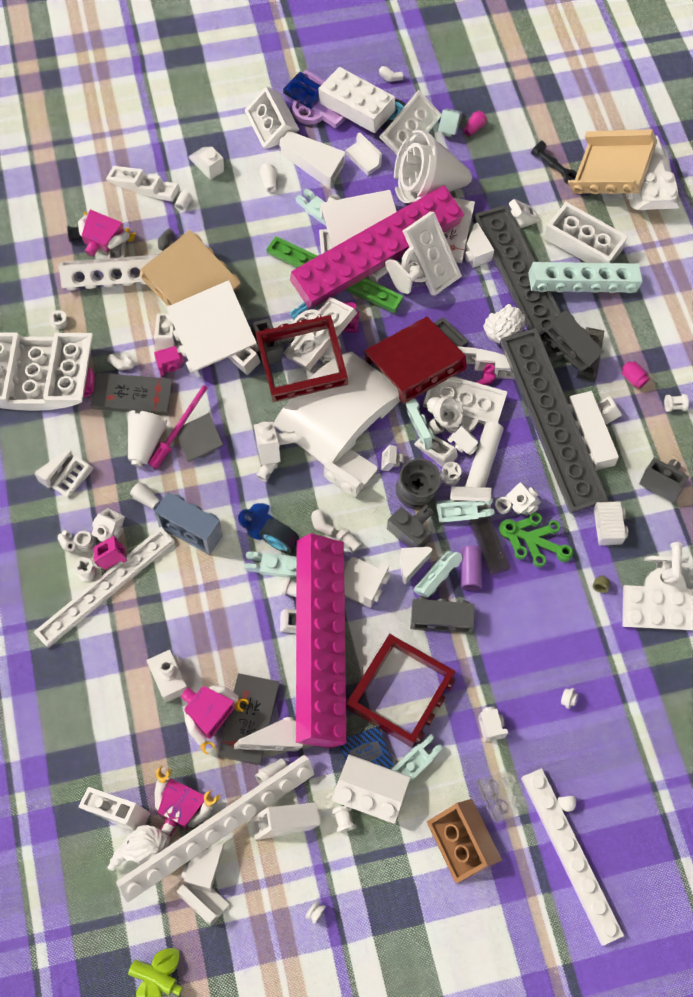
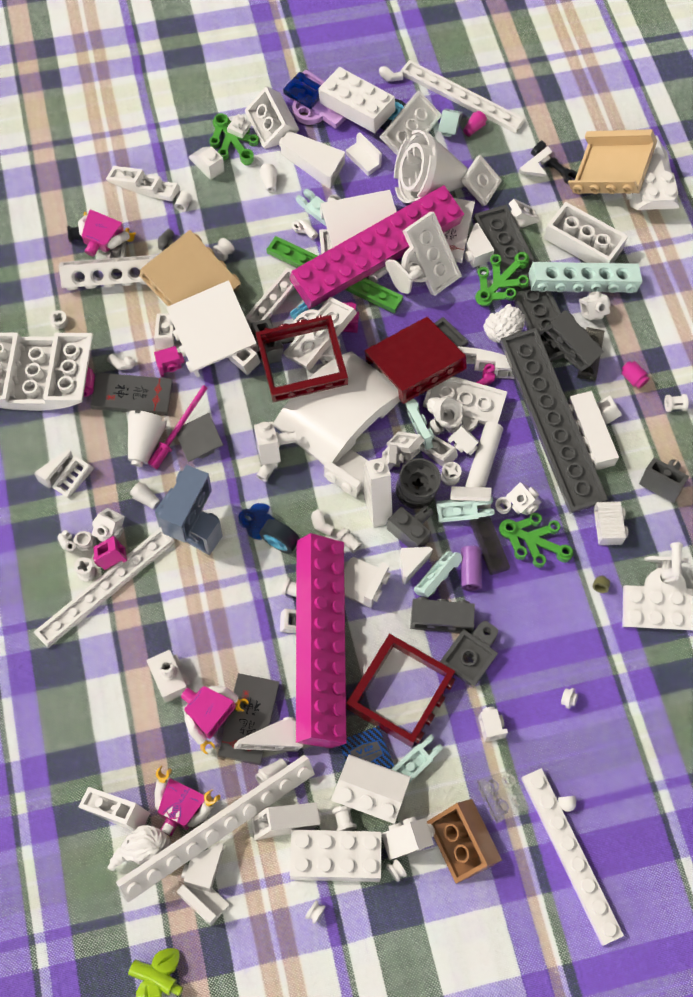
light aqua hinge [244,552,297,578] -> none
none -> sand blue brick [157,465,212,543]
none -> bright green plant [209,113,259,165]
none -> white wheel [212,238,235,262]
none -> white tile [227,114,251,139]
none -> white brick [245,267,295,328]
none -> white brick [290,830,381,882]
none -> white arm [292,221,318,240]
none -> white slope [363,457,392,528]
none -> white brick [381,817,435,860]
none -> white slope [386,431,425,462]
none -> white bush [386,859,407,882]
none -> white tile [400,60,525,134]
none -> dark grey plate [440,621,498,688]
none -> white tile [461,155,502,206]
none -> bright green plant [475,252,529,307]
none -> white slope [519,146,552,177]
none -> white brick [579,291,611,320]

